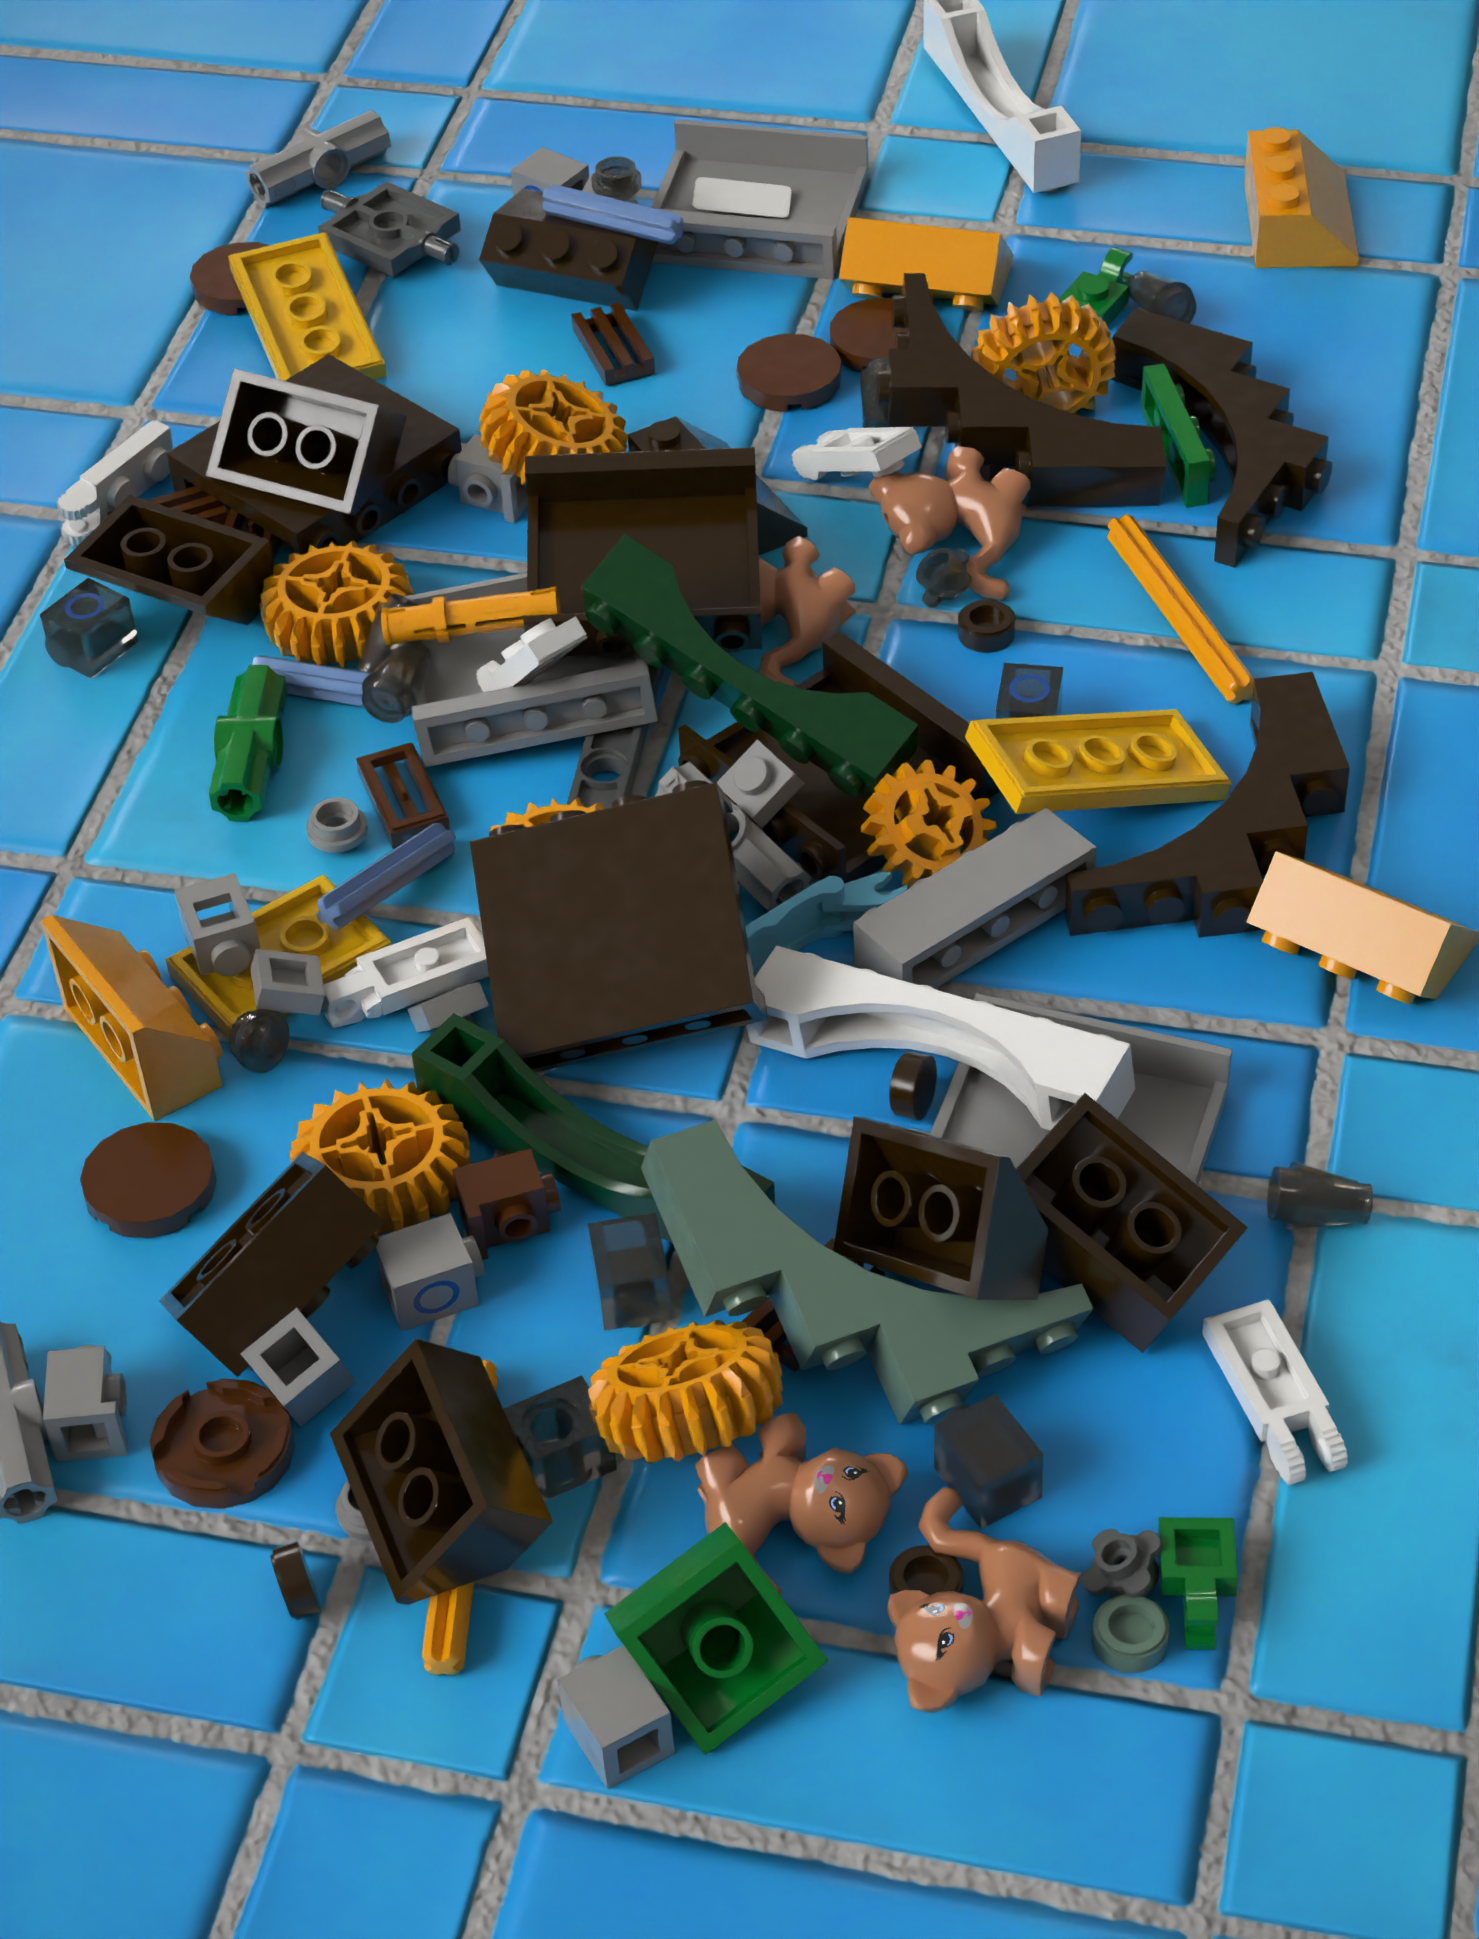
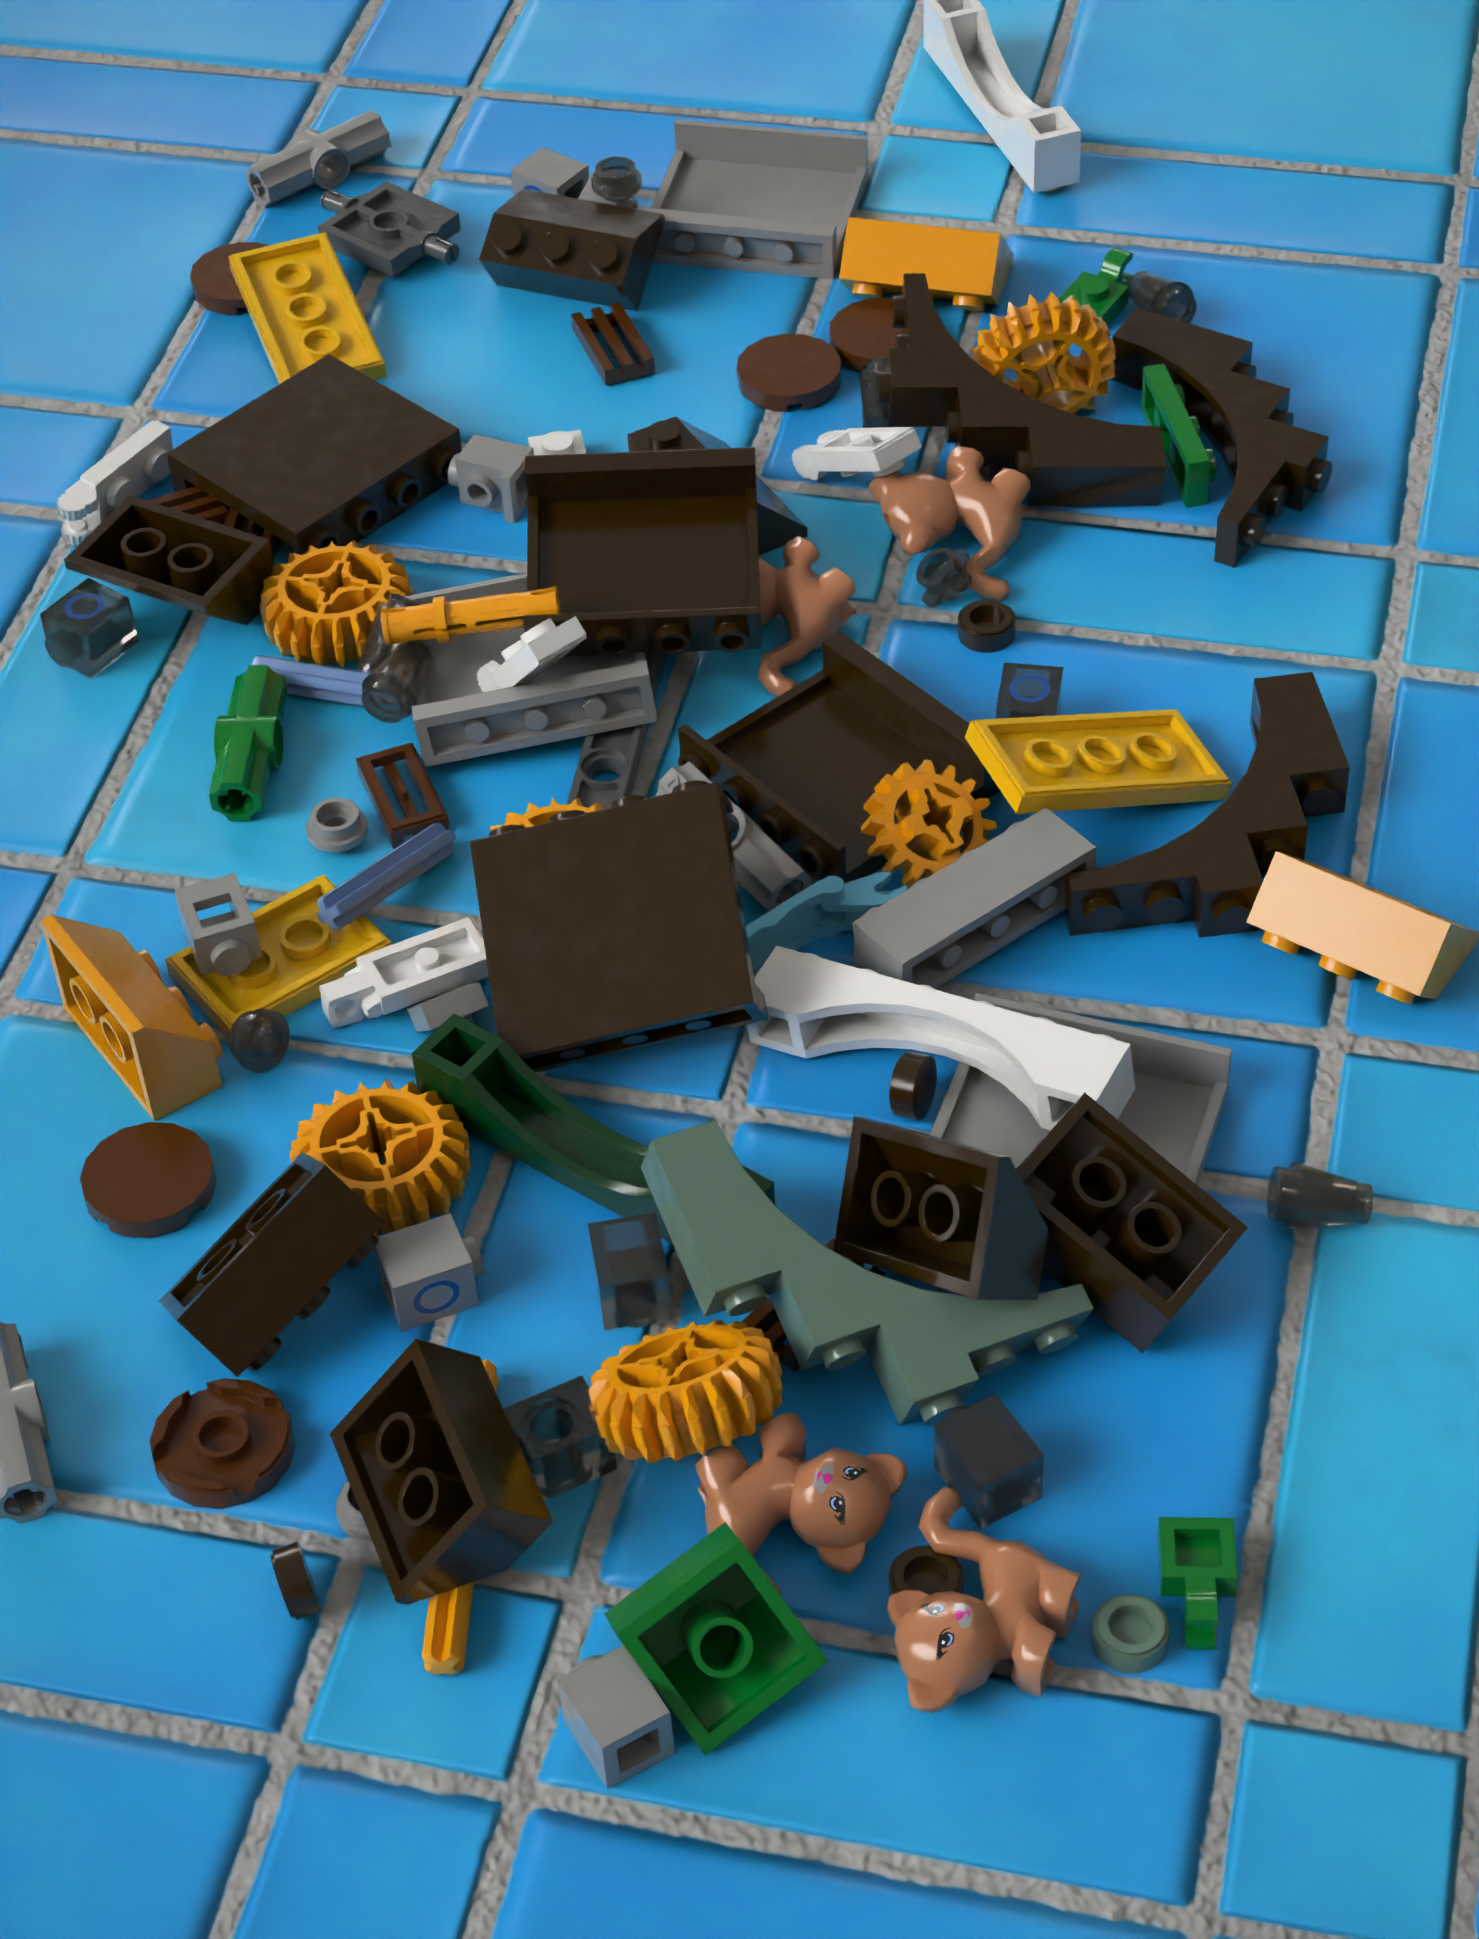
light grey brick [43,1345,128,1462] -> none
dark brown slope [206,368,407,516] -> none
light grey brick [241,1308,356,1427] -> none
light grey plate [250,949,325,1015] -> none
reddish brown brick [452,1148,561,1260] -> none
light orange gear [479,369,628,485] -> none
medium blue axle [542,184,684,245] -> none
dark green arch [581,534,918,800] -> none
white sticker [693,177,792,218] -> none
light grey plate [717,739,804,828] -> none
dark grey plate [1082,1529,1163,1598] -> none
light orange axle [1107,514,1254,705] -> none
white hinge [1202,1300,1348,1485] -> none
light orange slope [1244,127,1359,268] -> none

